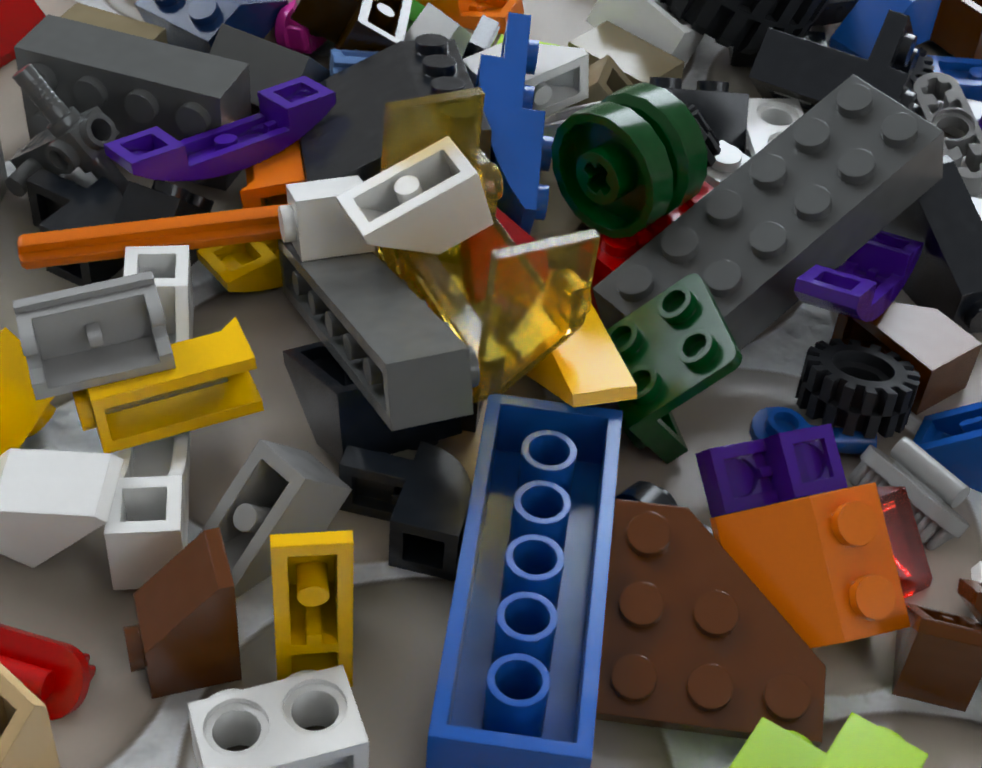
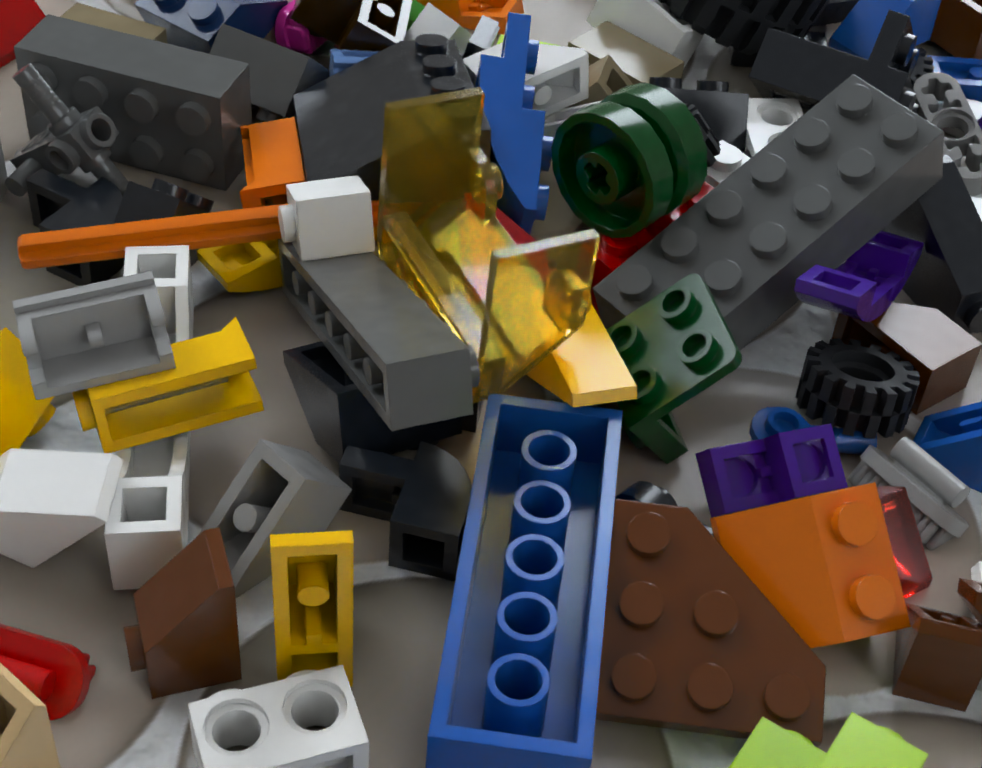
dark purple slope [103,76,337,181] -> none
white slope [336,136,494,254] -> none

